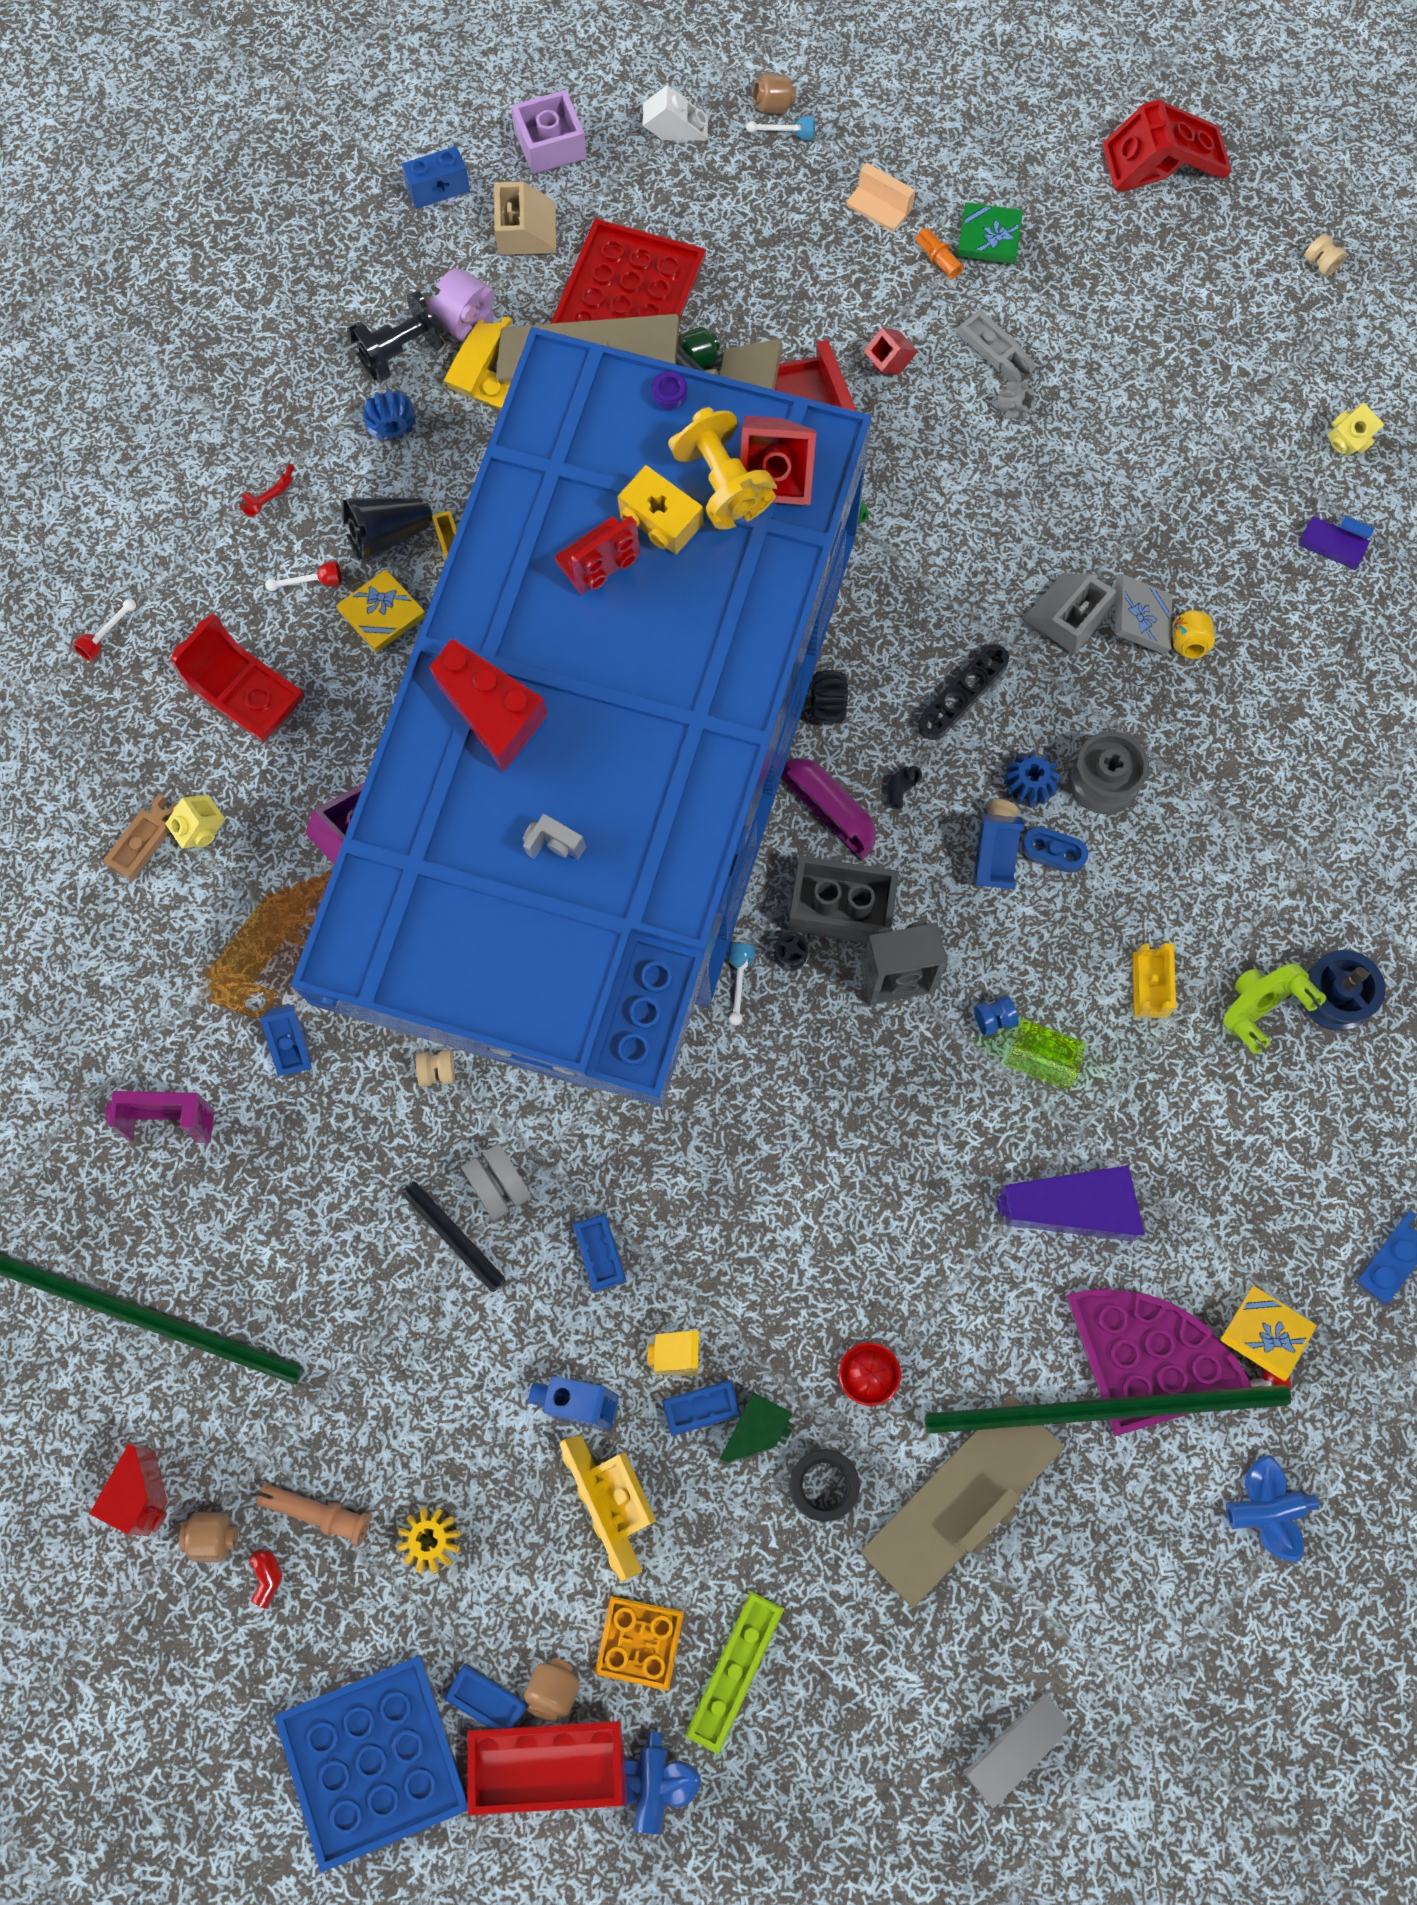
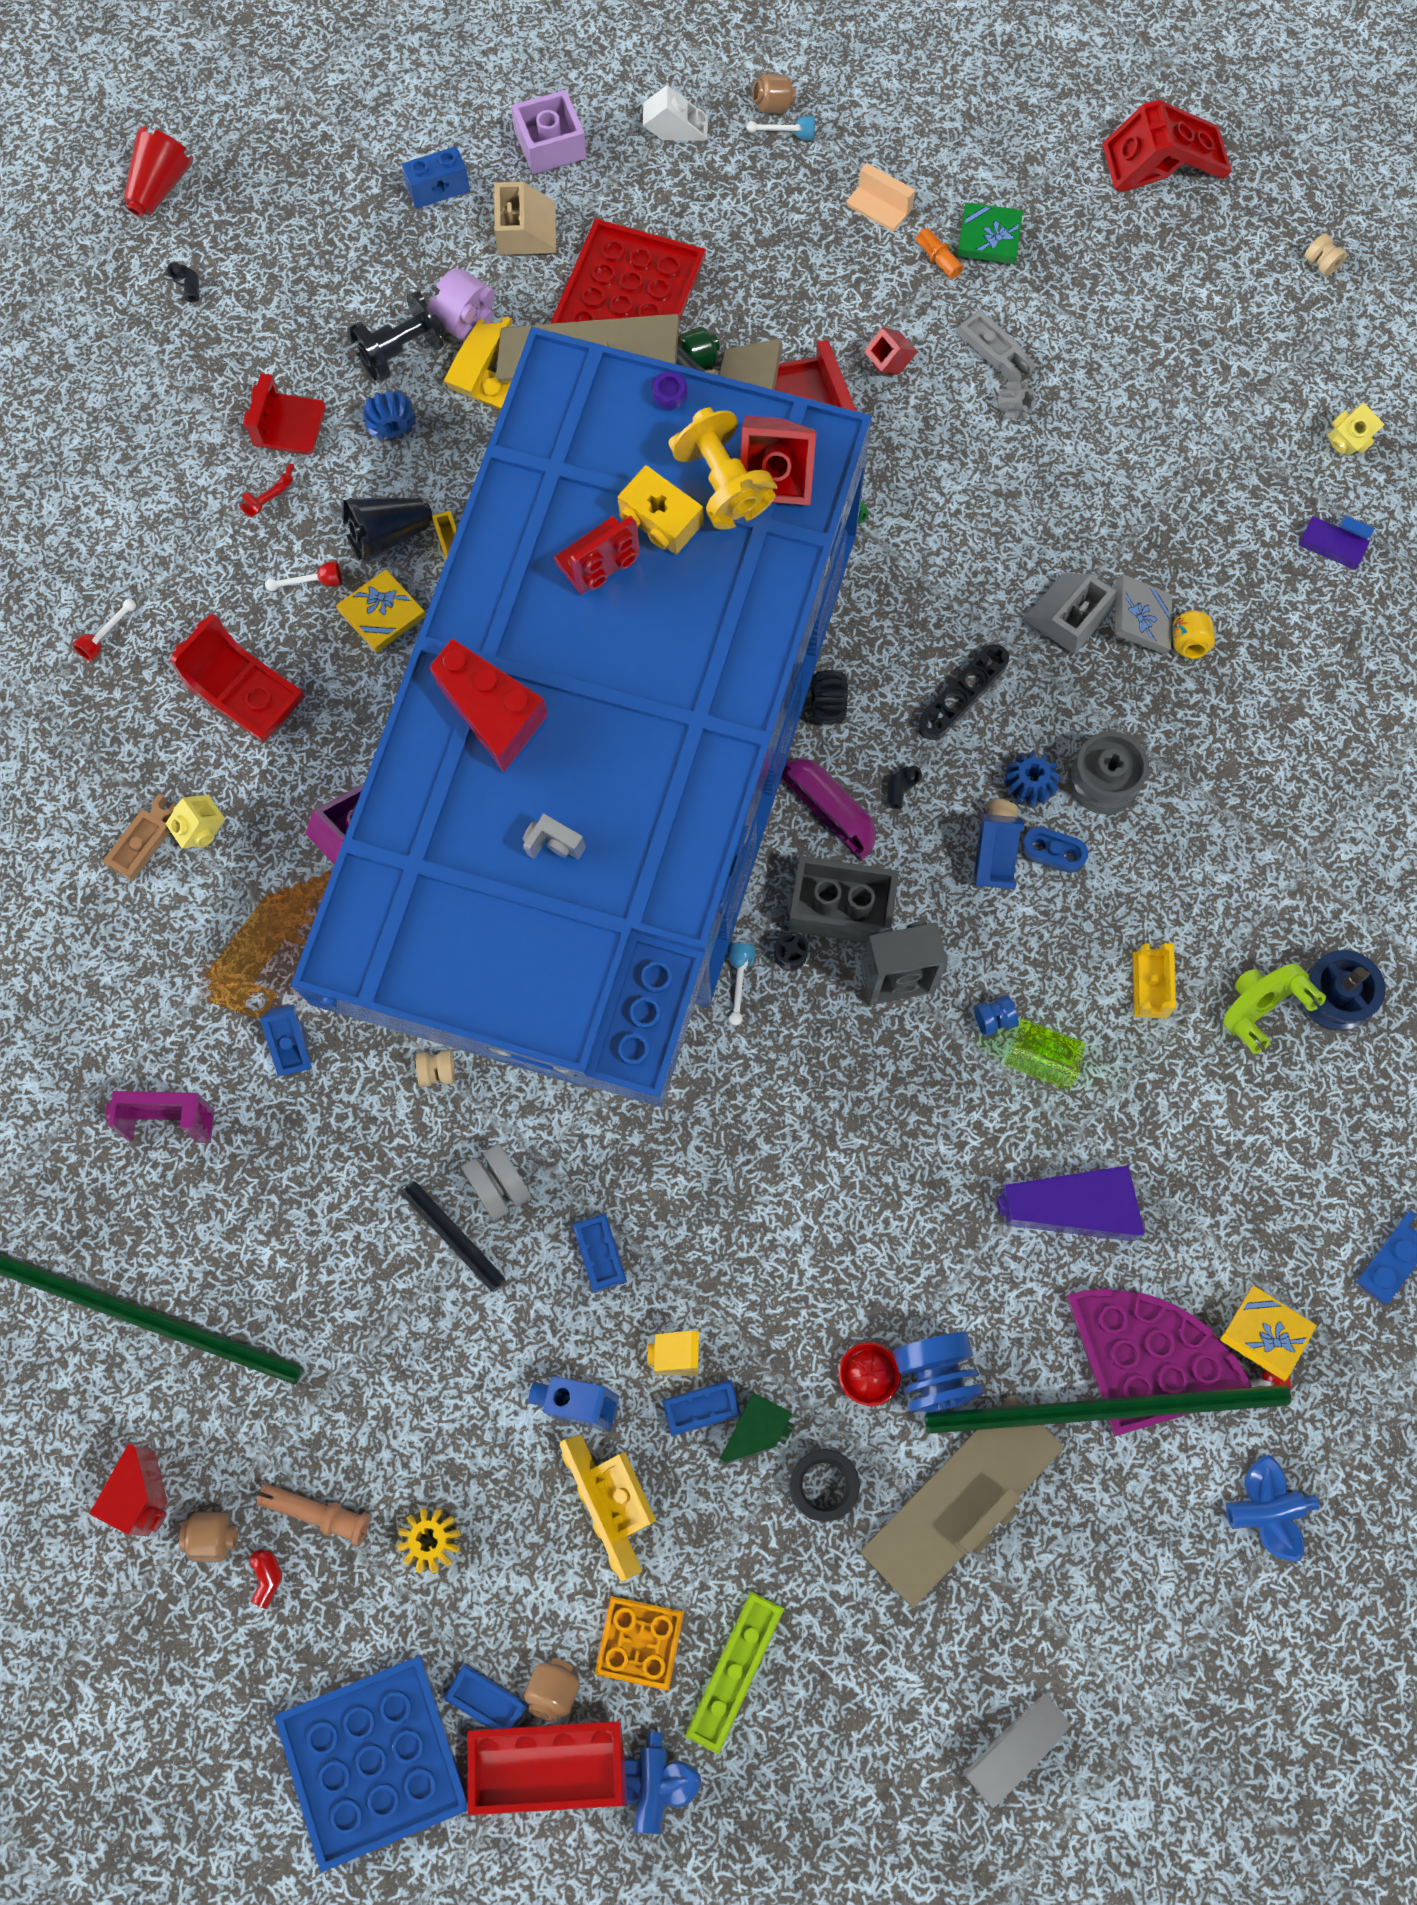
none -> red cone [123,126,193,217]
none -> black arm [167,262,200,302]
none -> red bracket [243,373,326,455]
none -> blue wheel [893,1331,984,1413]

